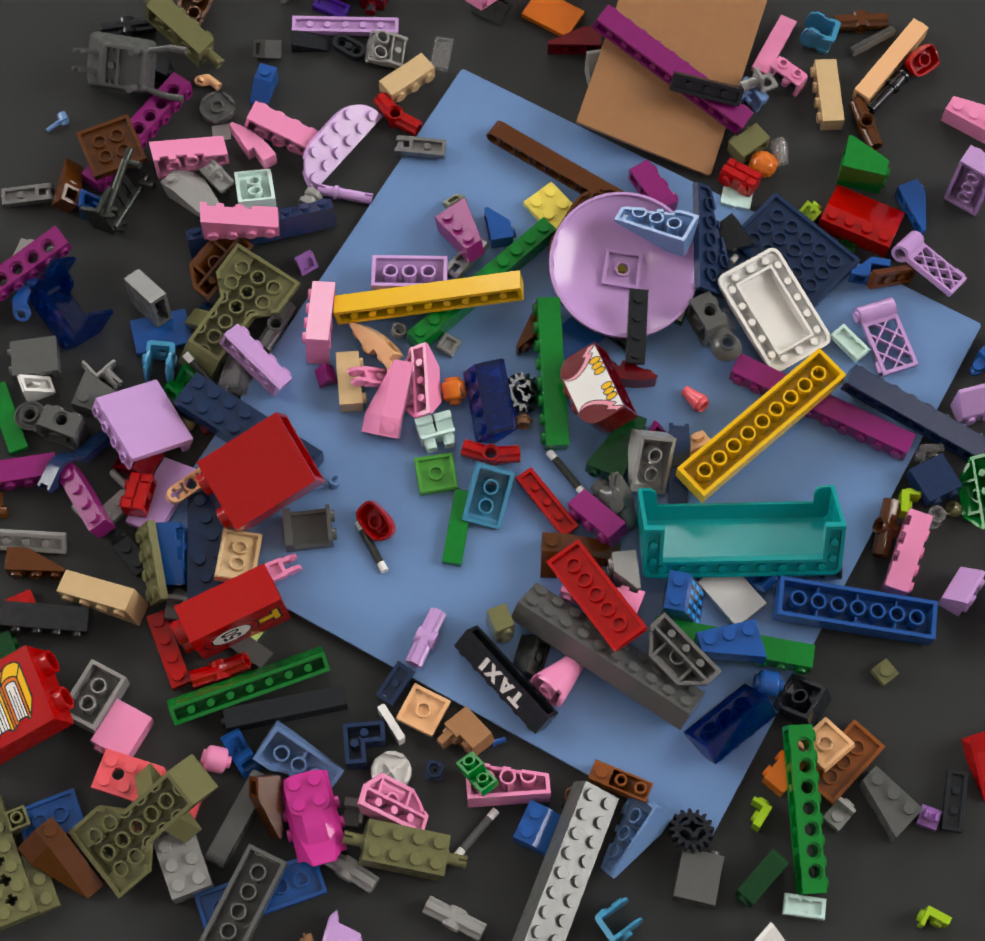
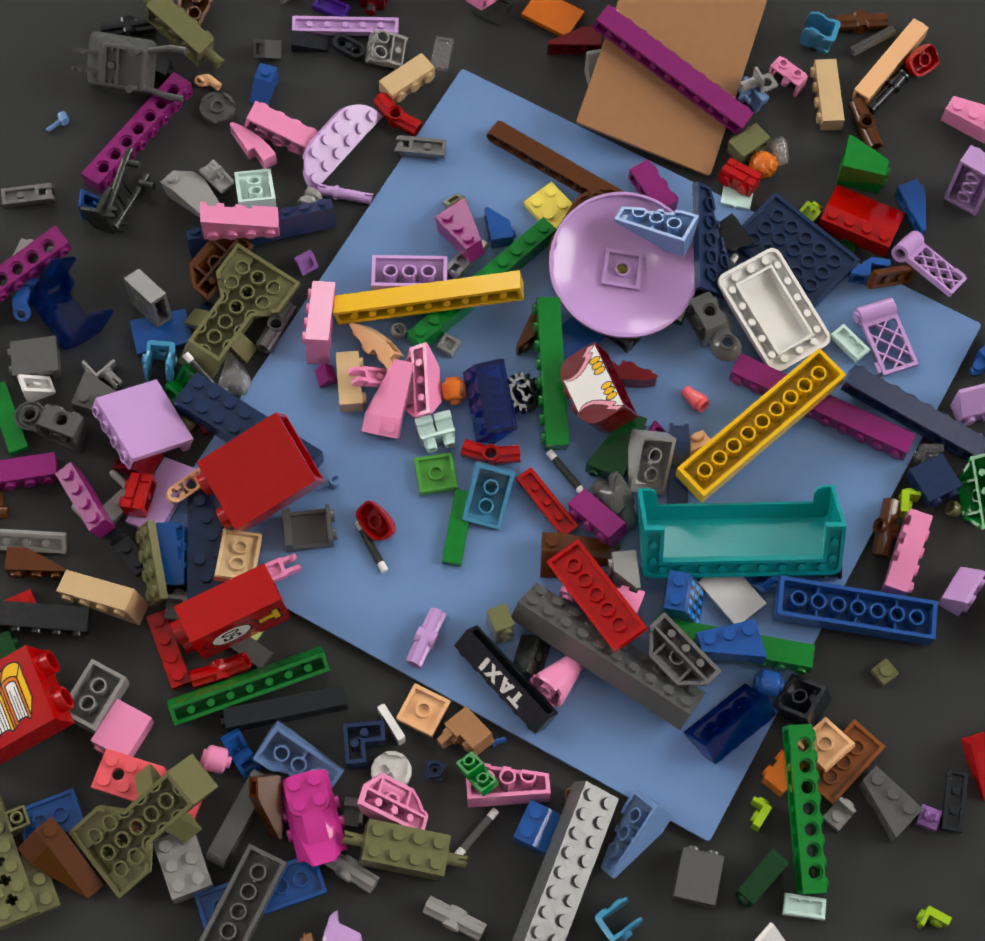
dark blue piece [38,430,111,494] -> none
reddish brown slope [52,158,82,213] -> none
reddish brown plate [76,114,148,181] -> none
bright pink wedge [149,136,229,179] -> none
light grey sticker [212,124,231,140] -> none
lavender slope [219,324,292,397] -> none
dark blue plate [376,661,416,706] -> none
medium nougat plate [514,413,533,430] -> none
dark orange slope [587,759,654,803] -> none
black plate [625,288,649,365] -> none
black gear [668,808,714,854] -> none
black plate [669,71,744,107] -> none
bright pink tile [751,14,797,75] -> none
clear bush [928,506,946,529] -> none

